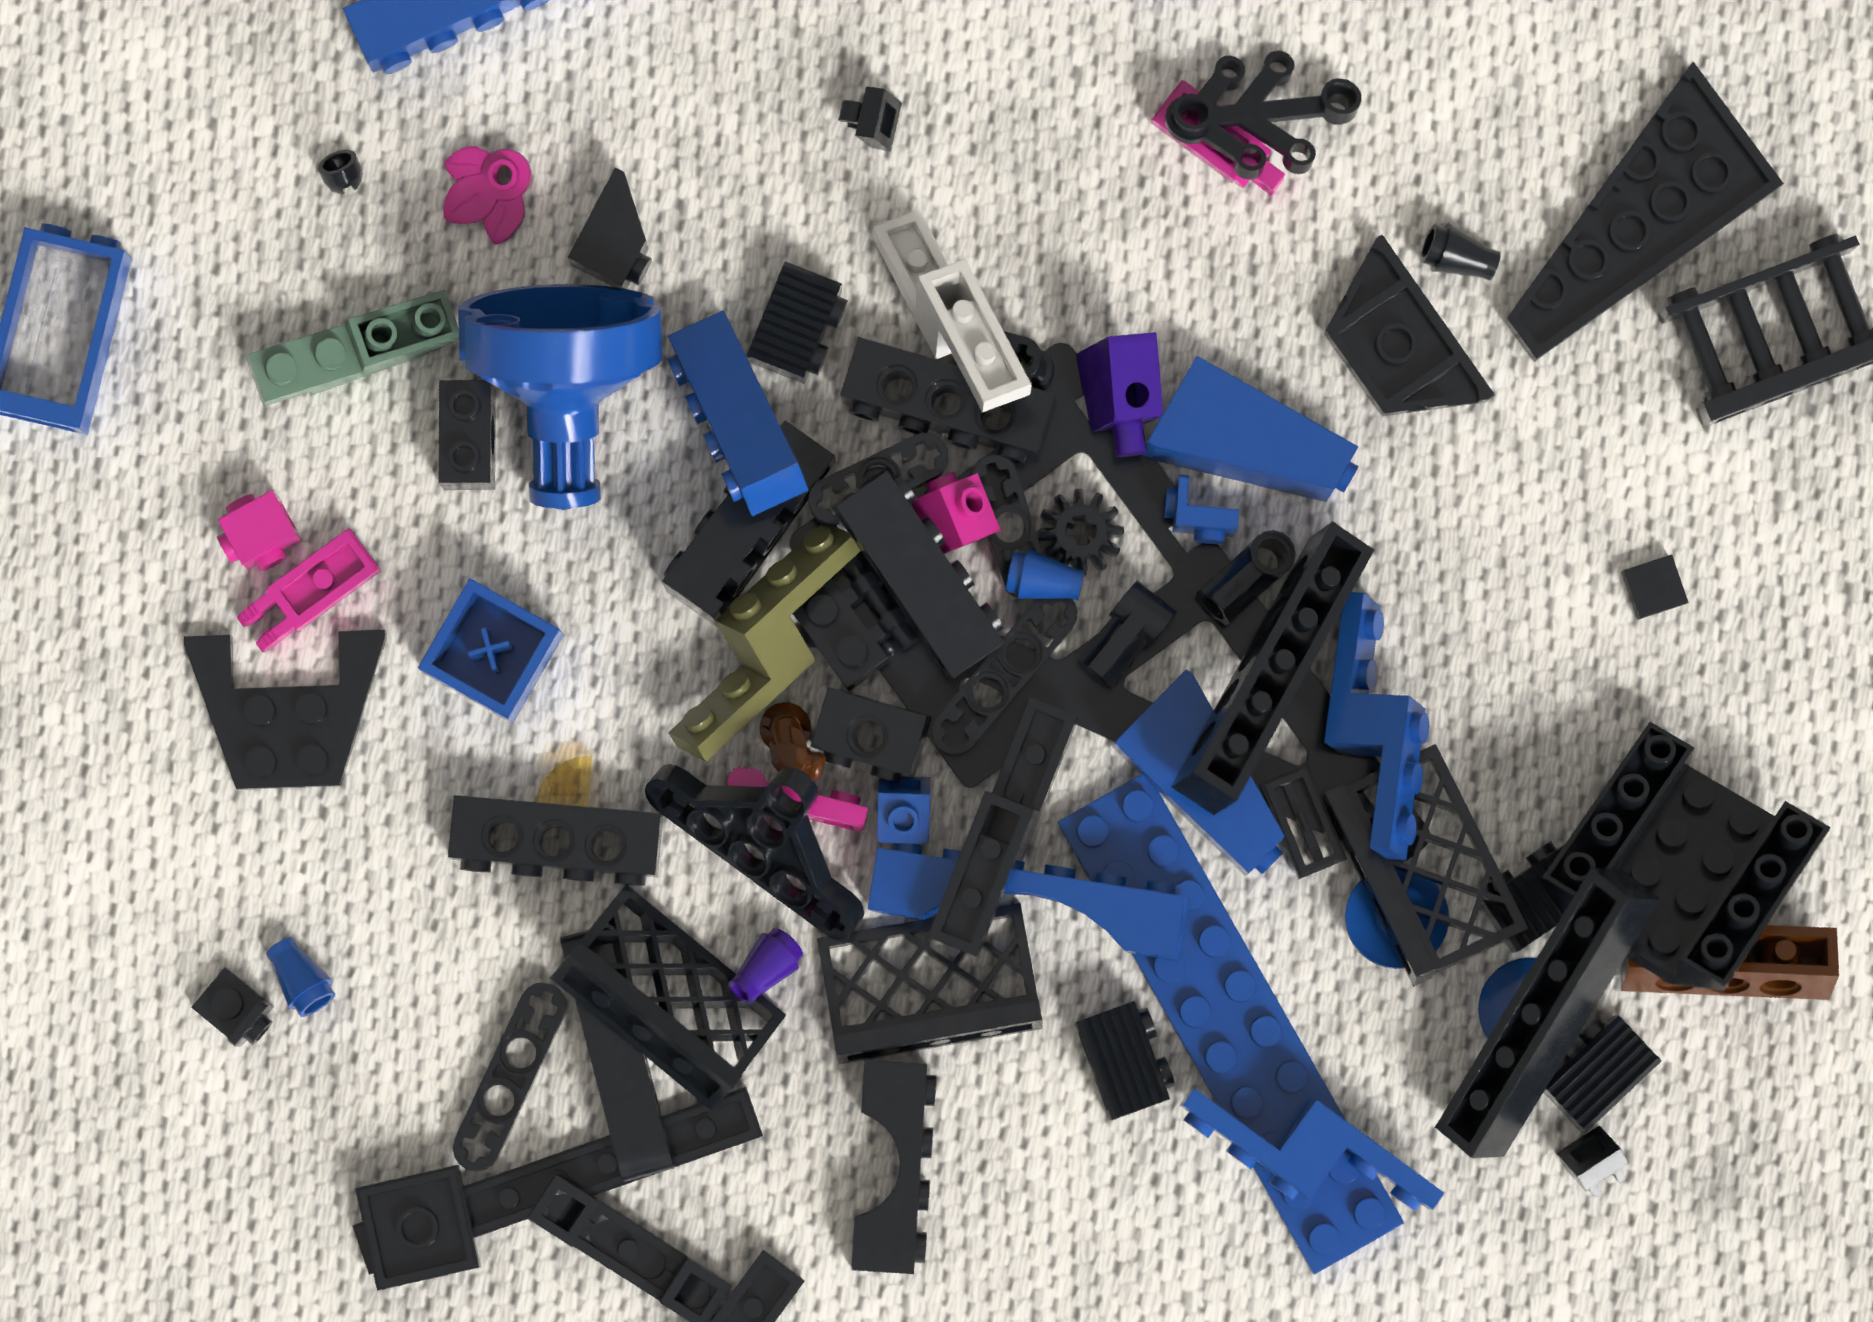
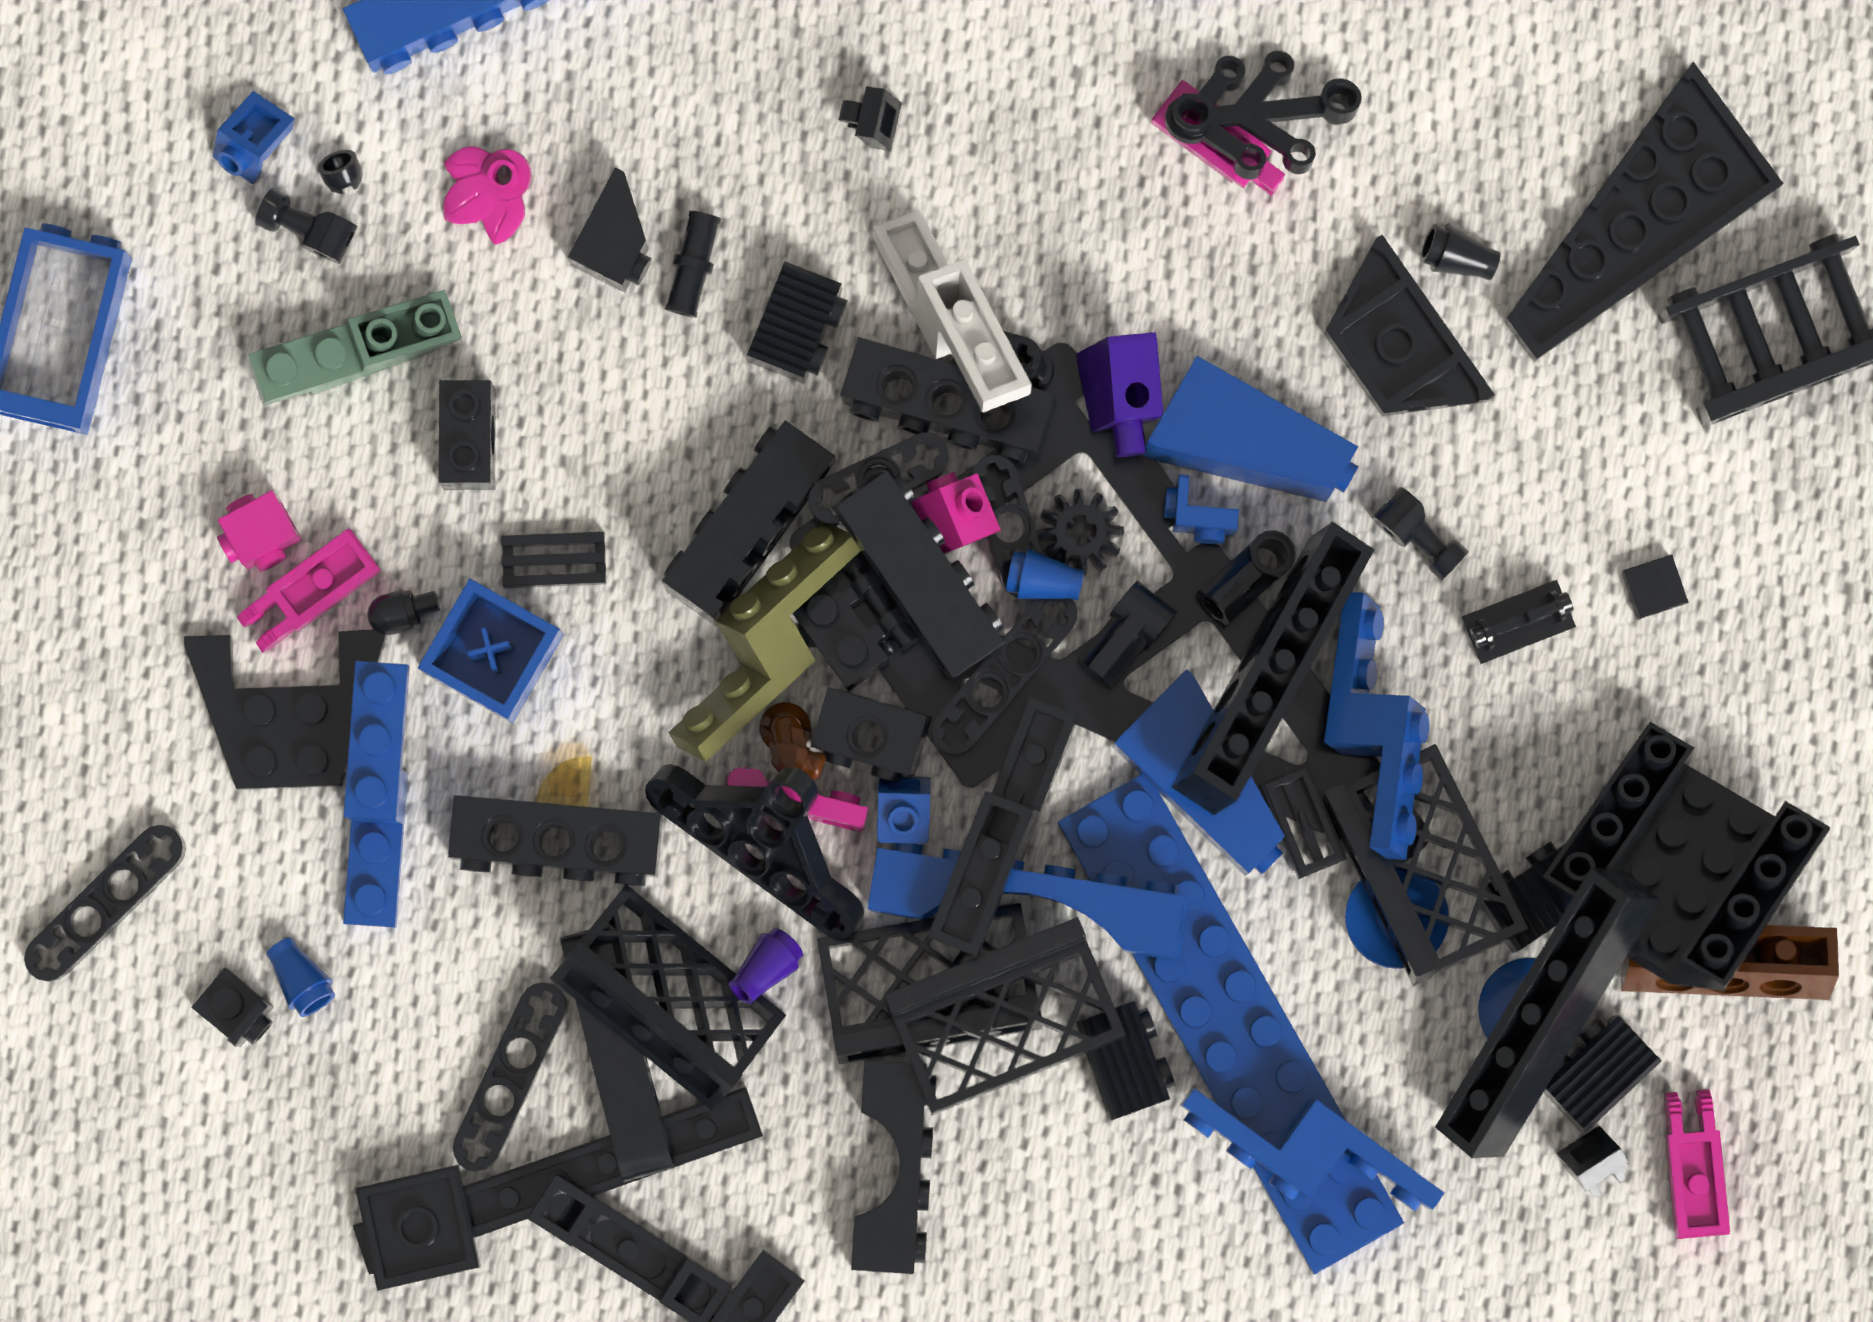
blue piece [458,284,662,510] -> none
blue brick [667,310,809,516] -> none
none -> black beam [24,825,186,982]
none -> blue bracket [213,91,295,184]
none -> black leg [255,188,358,264]
none -> blue bracket [343,661,410,928]
none -> black cylinder [367,589,440,635]
none -> black tile [501,532,607,588]
none -> black pin [665,211,721,318]
none -> black fence [884,917,1126,1115]
none -> black leg [1372,487,1469,581]
none -> black hinge [1462,580,1576,665]
none -> dark pink hinge [1664,1089,1730,1239]

